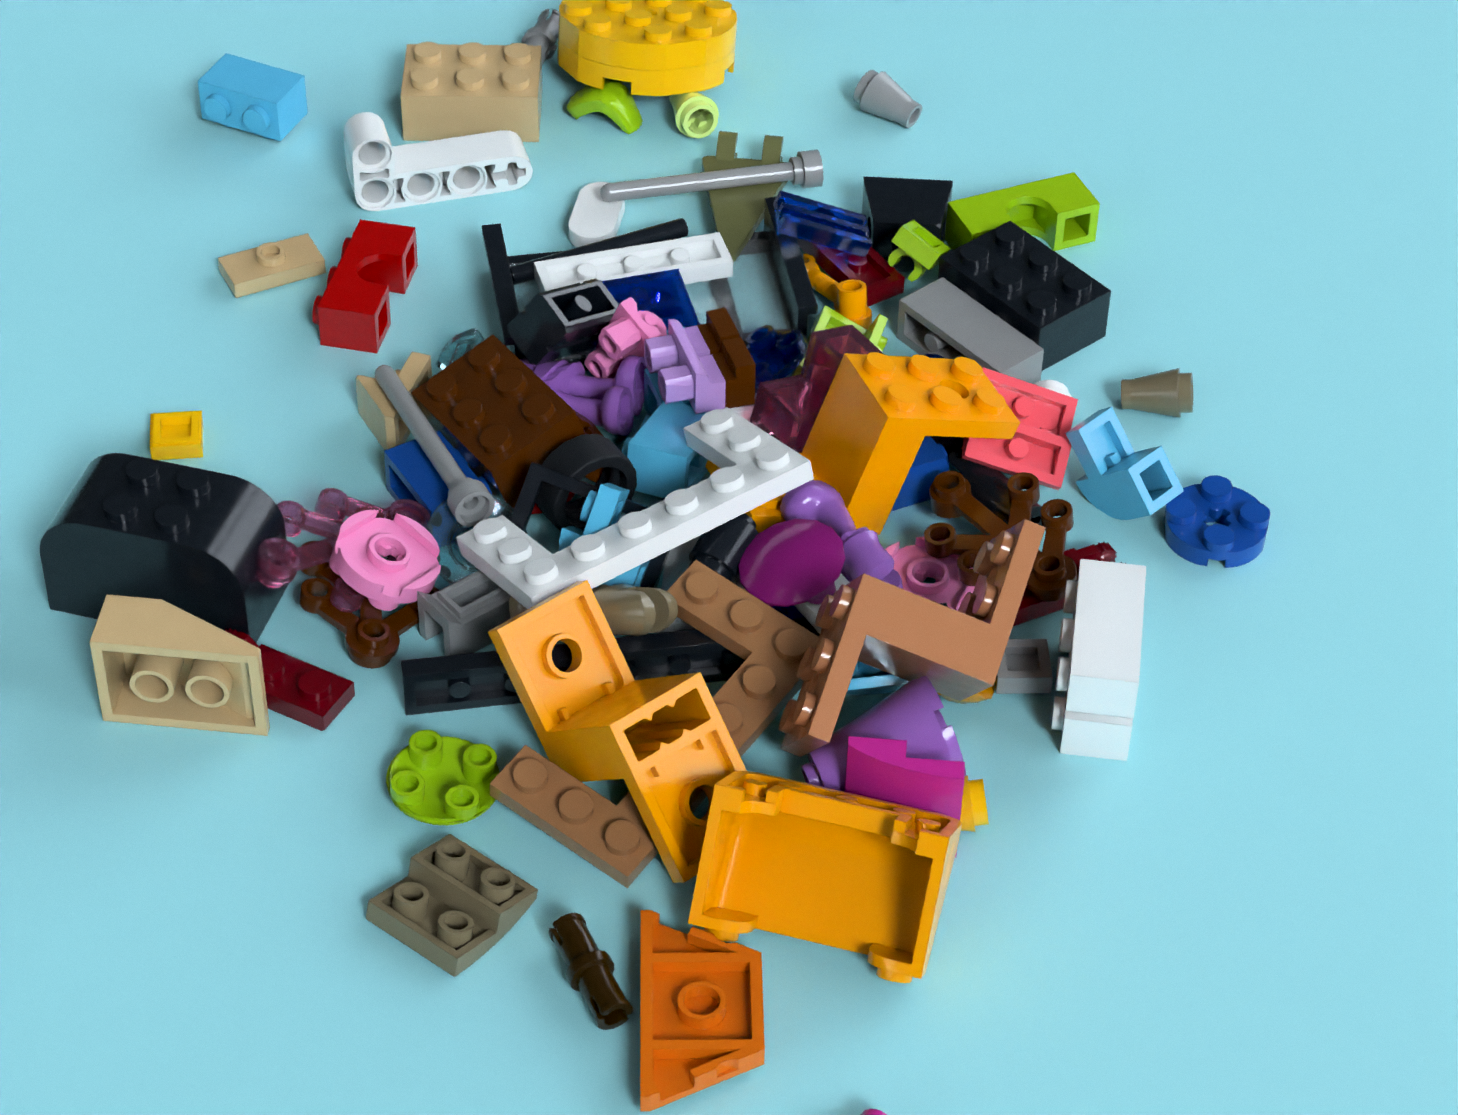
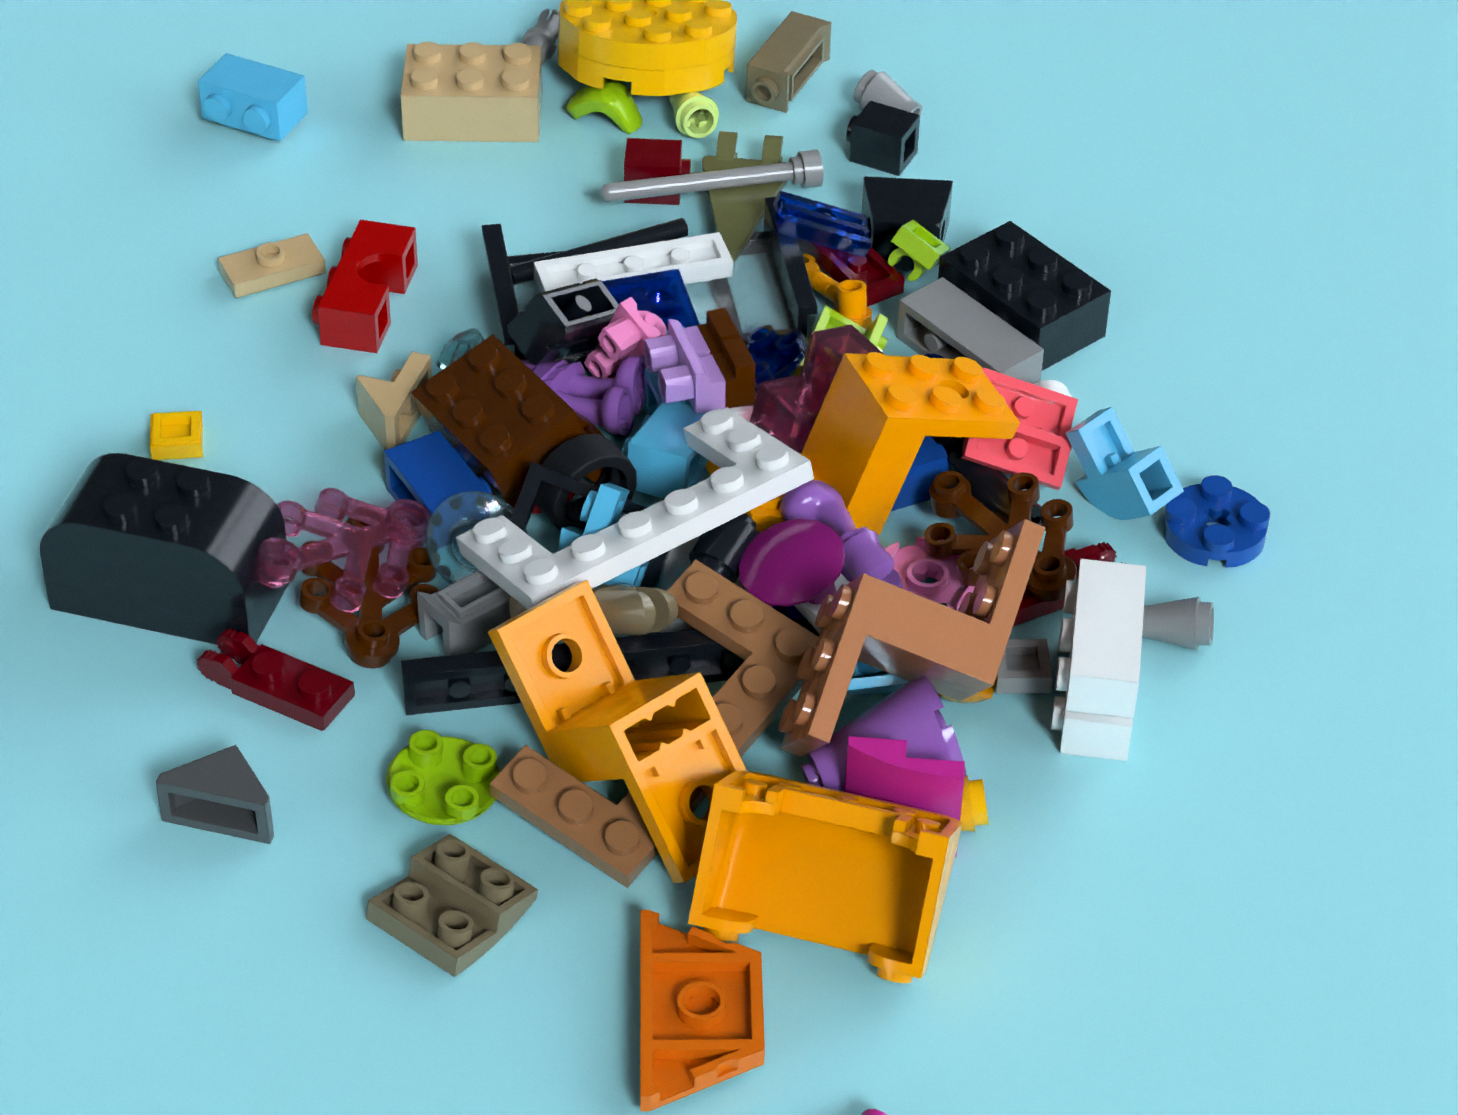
tan slope [89,595,270,736] -> none
bright pink plate [329,510,441,611] -> none
white beam [343,112,533,211] -> none
light grey piece [375,365,495,527] -> none
dark brown pin [548,913,633,1030] -> none
white tile [568,182,625,247] -> none
lime arch [945,172,1100,251] -> none
dark tan cone [1121,368,1193,418] -> none
none -> dark grey slope [156,745,274,844]
none -> dark red brick [624,138,691,205]
none -> dark tan window [746,11,831,113]
none -> black brick [846,101,920,176]
none -> light grey cone [1142,597,1214,650]

